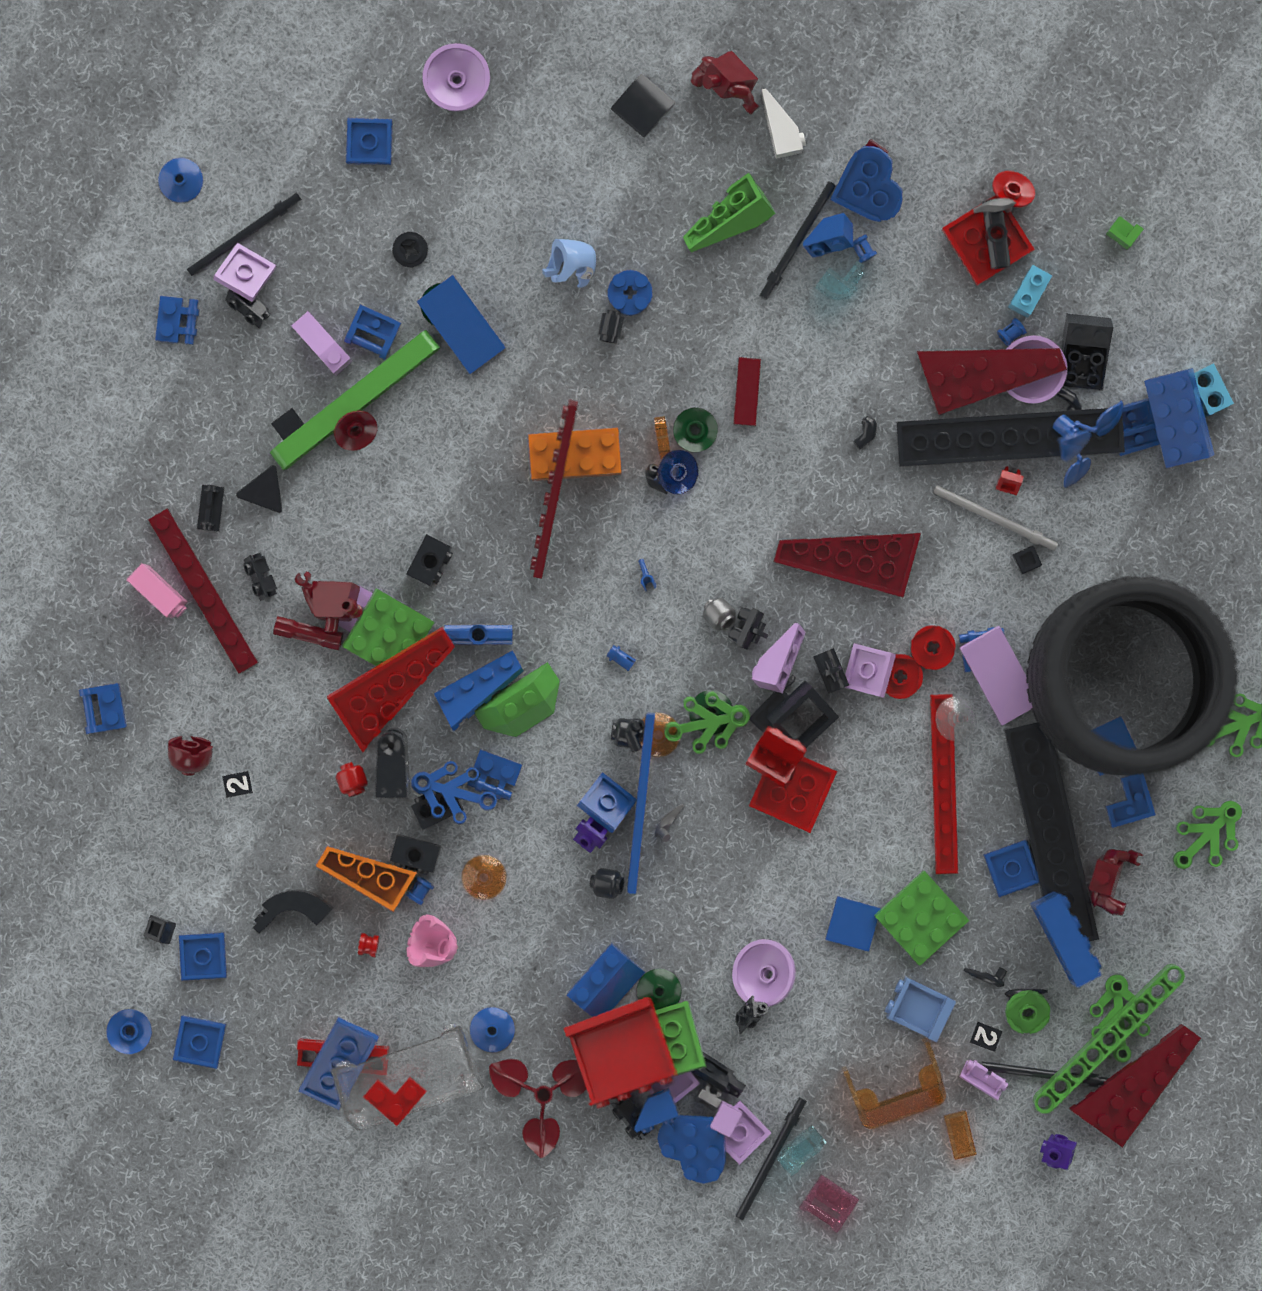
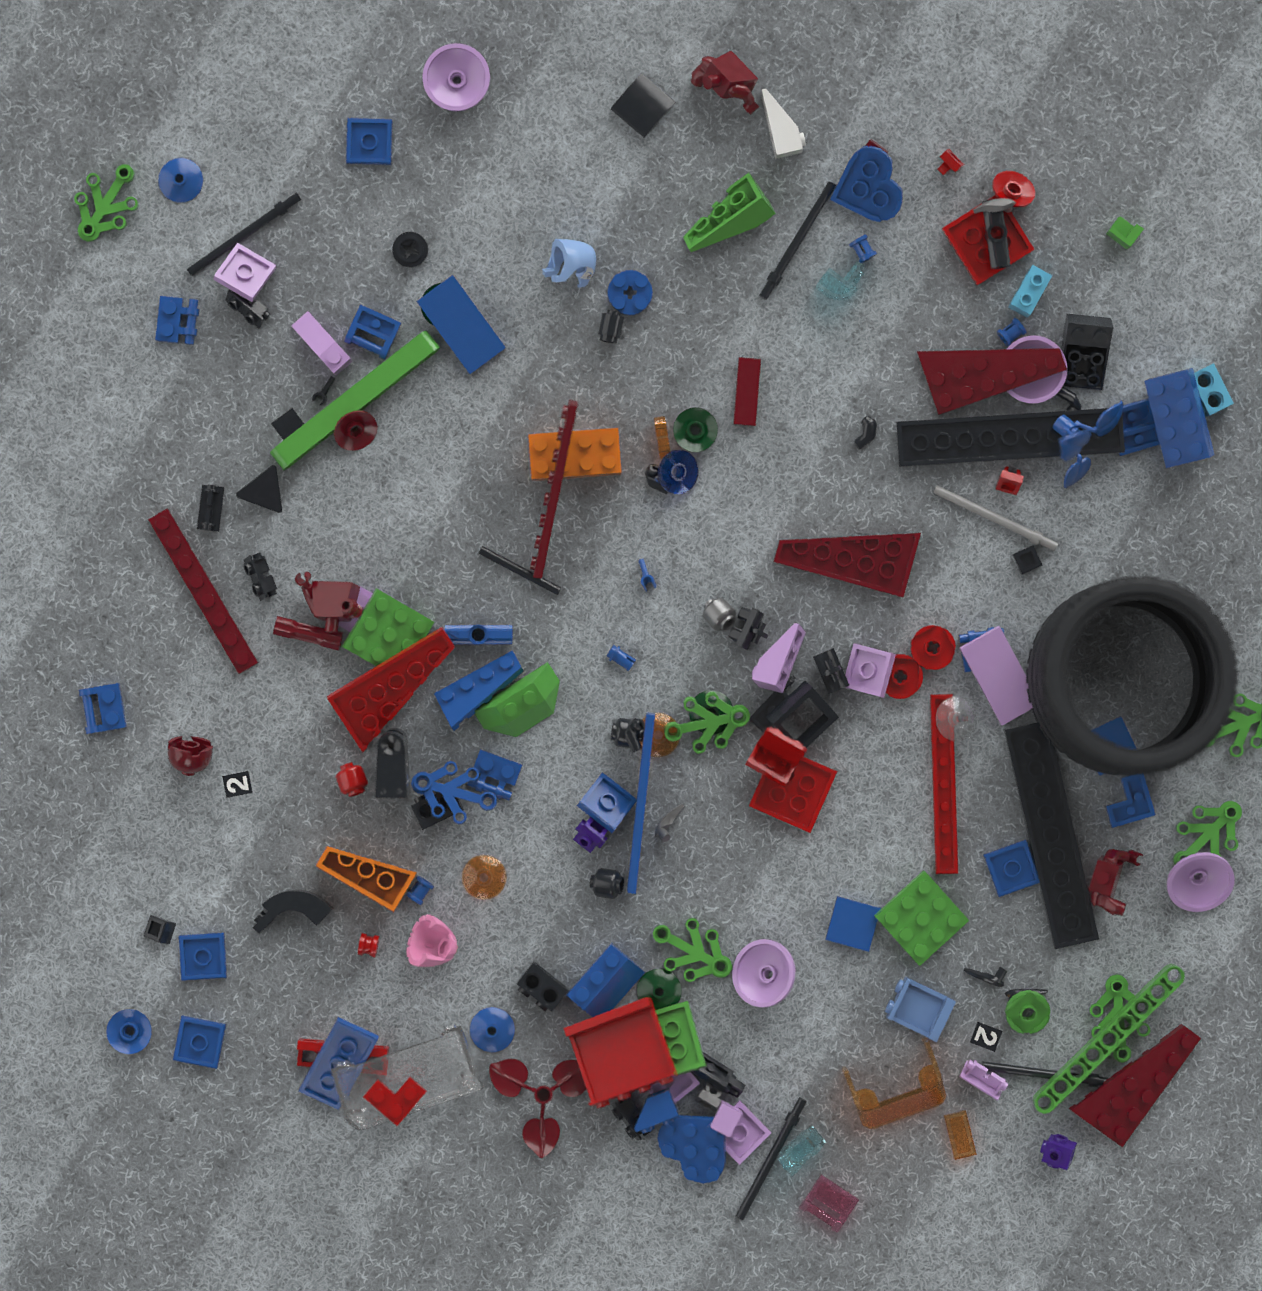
bright pink brick [127,564,188,618] -> none
black brick [390,834,441,875] -> none
black brick [406,534,453,587] -> none
black hinge [735,995,768,1034] -> none
blue slope [803,213,853,258] -> none
blue brick [1030,891,1102,988] -> none
none -> bright green plant [74,164,139,242]
none -> black hand [312,376,335,406]
none -> black bar [478,546,562,595]
none -> black brick [517,961,569,1012]
none -> bright green plant [653,918,732,982]
none -> red tile [937,149,965,175]
none -> lavender dish [1167,853,1235,912]

